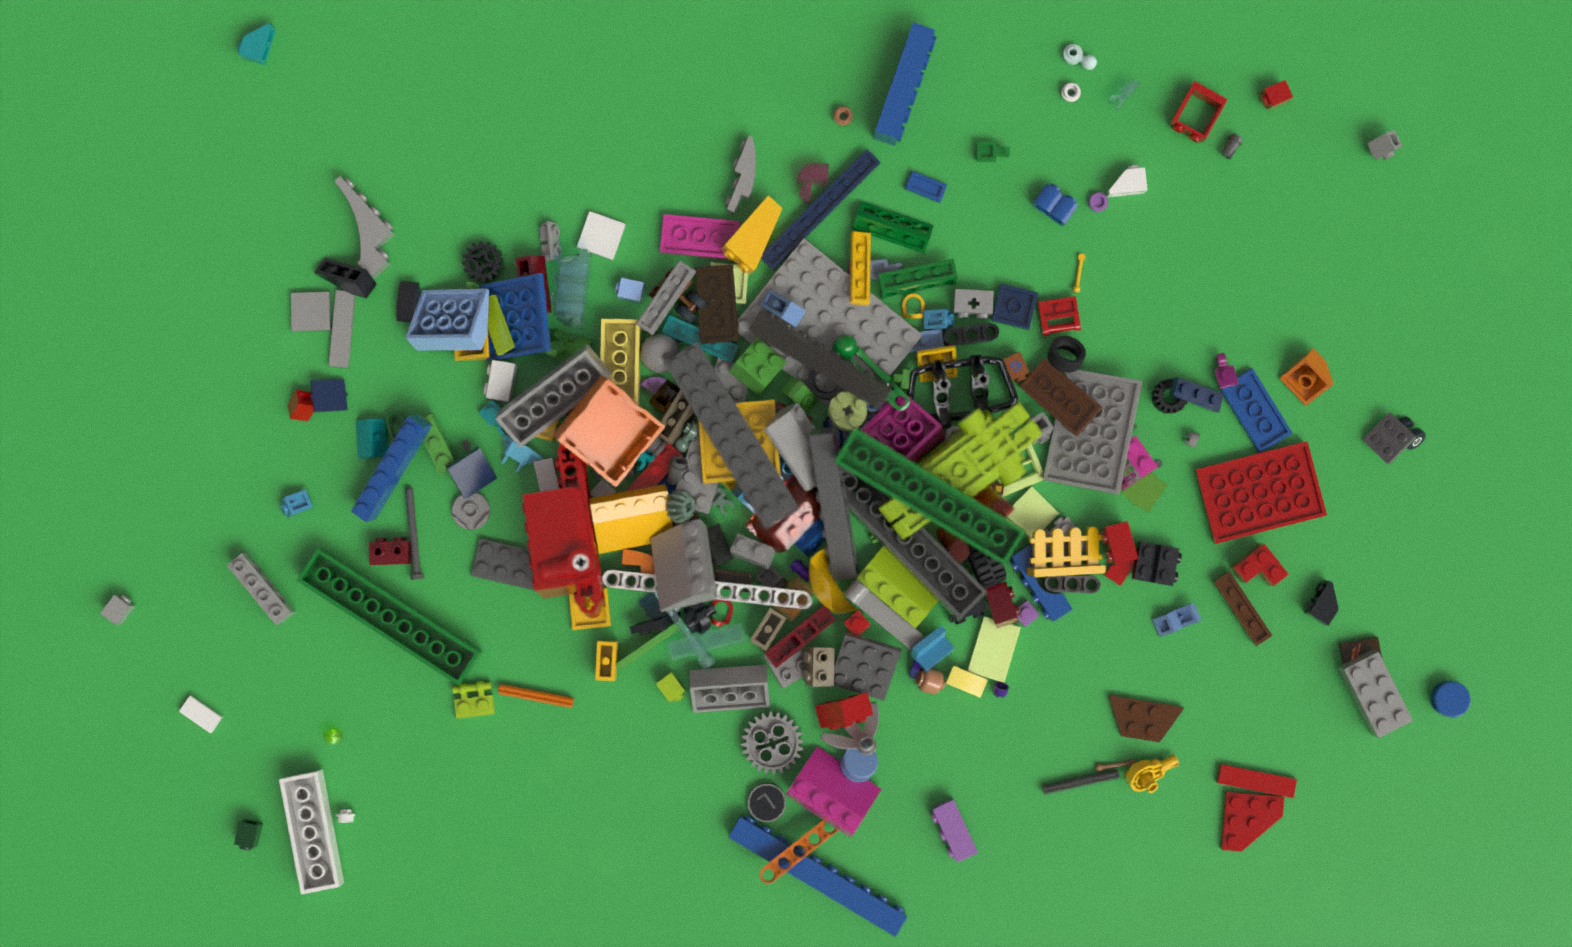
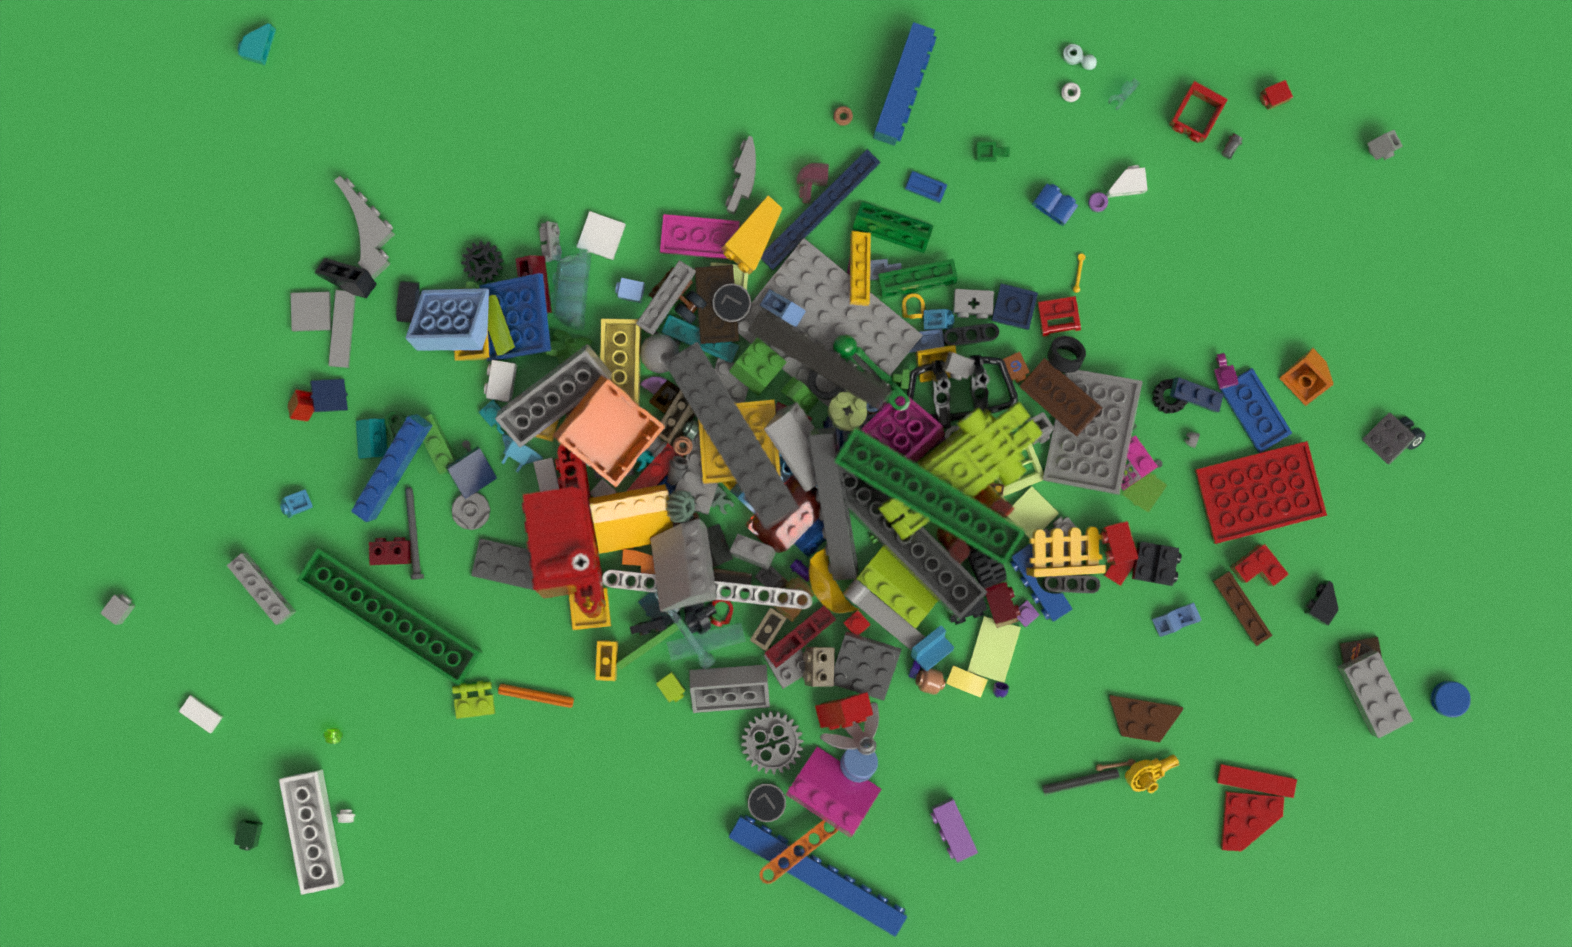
none -> nougat plate [673,436,693,455]
none -> black tile [713,284,751,323]
none -> light grey brick [943,351,975,380]

